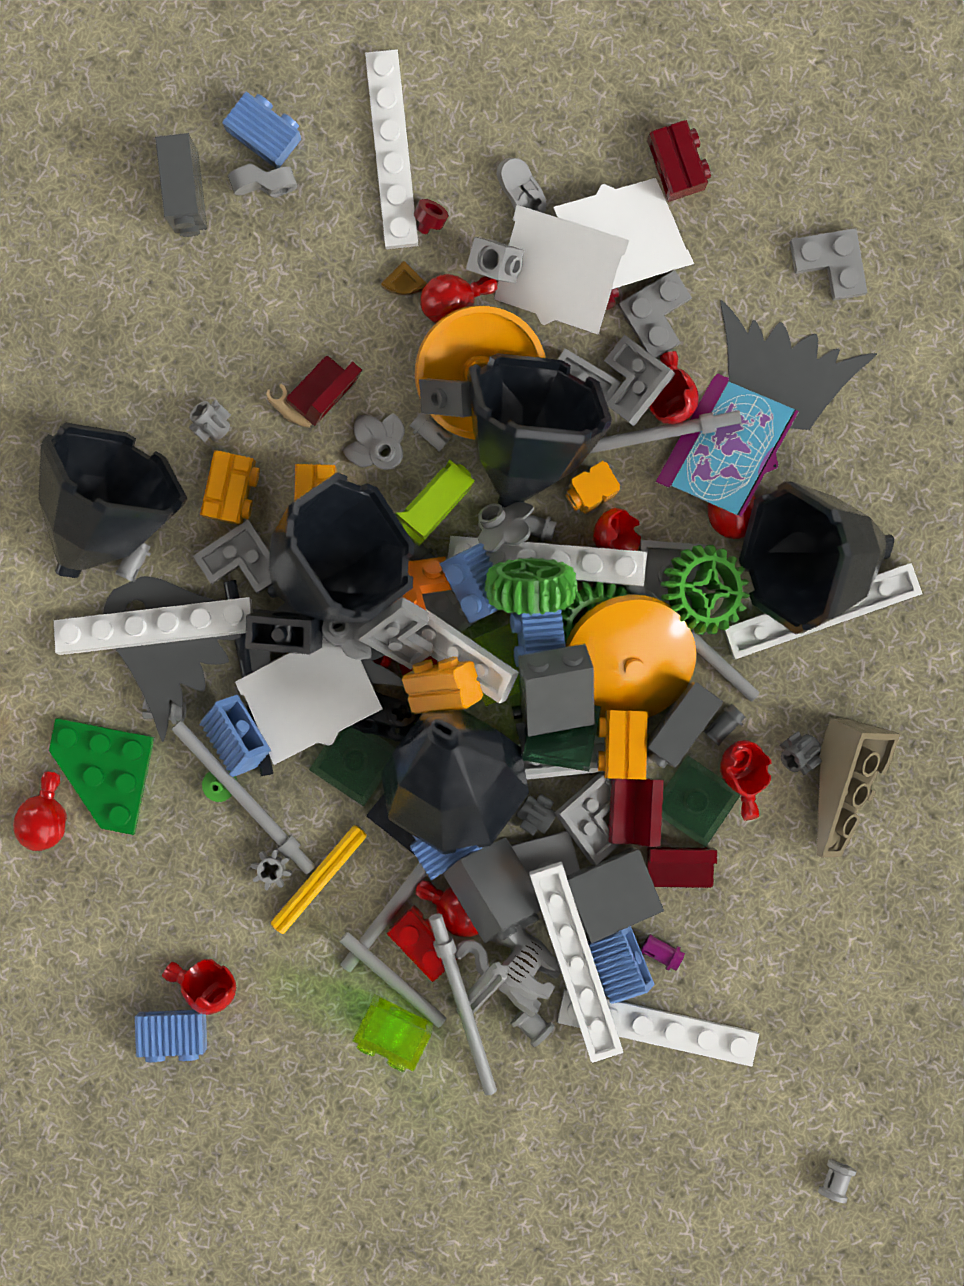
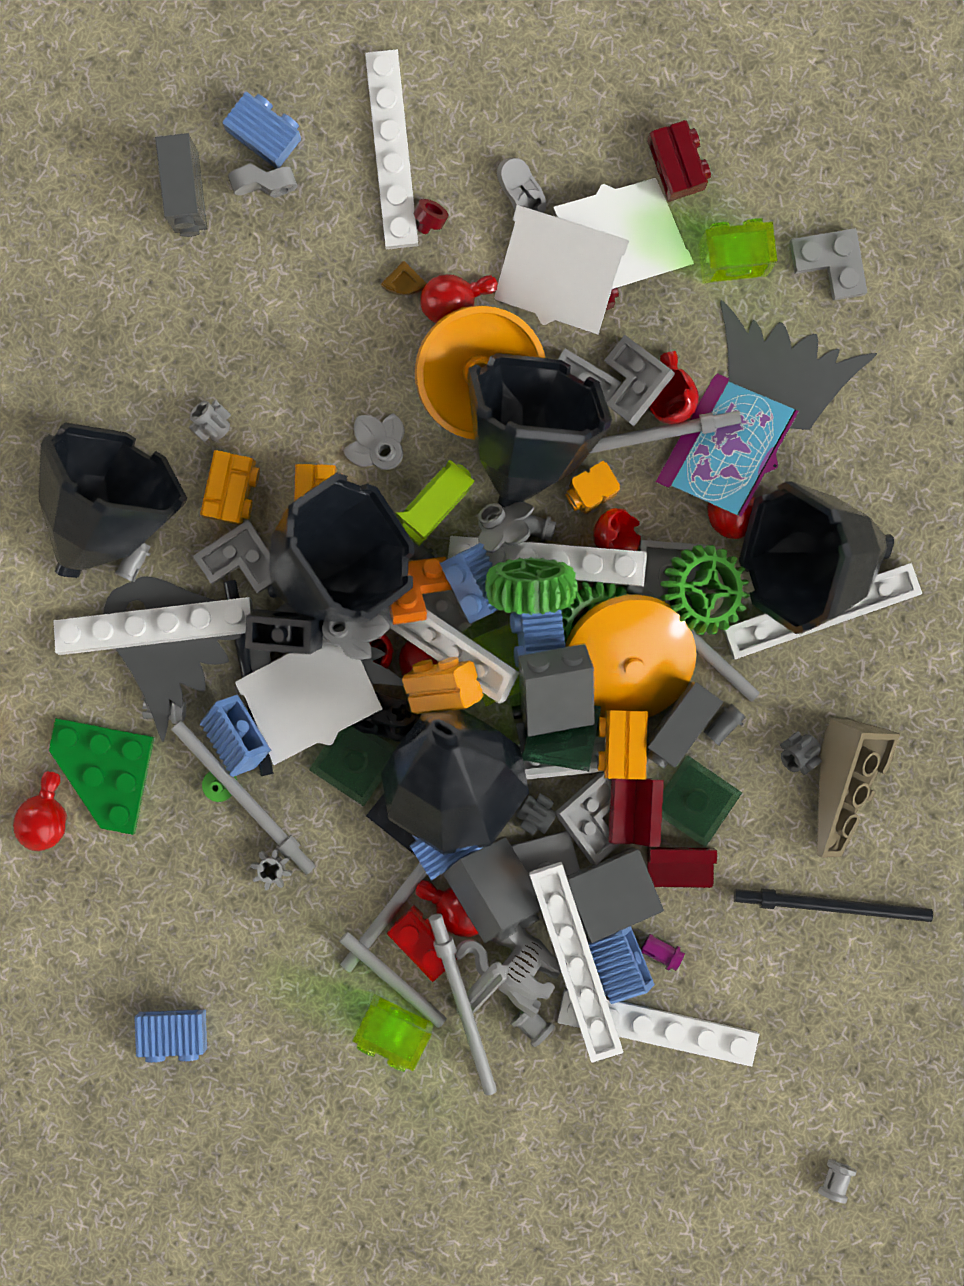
red hair [162,959,237,1015] -> none
tan piece [266,384,322,428] -> none
yellow axle [271,825,367,934] -> none
dark red panel [286,356,362,426] -> none
light grey plate [358,597,433,669] -> none
light grey pin [410,413,453,452] -> none
dark grey plate [419,378,472,417] -> none
light grey brick [466,237,524,283] -> none
light grey plate [618,270,692,358] -> none
red hair [720,740,772,821] -> none
none -> clear neon green brick [698,218,778,284]
none -> black bar [734,888,933,922]

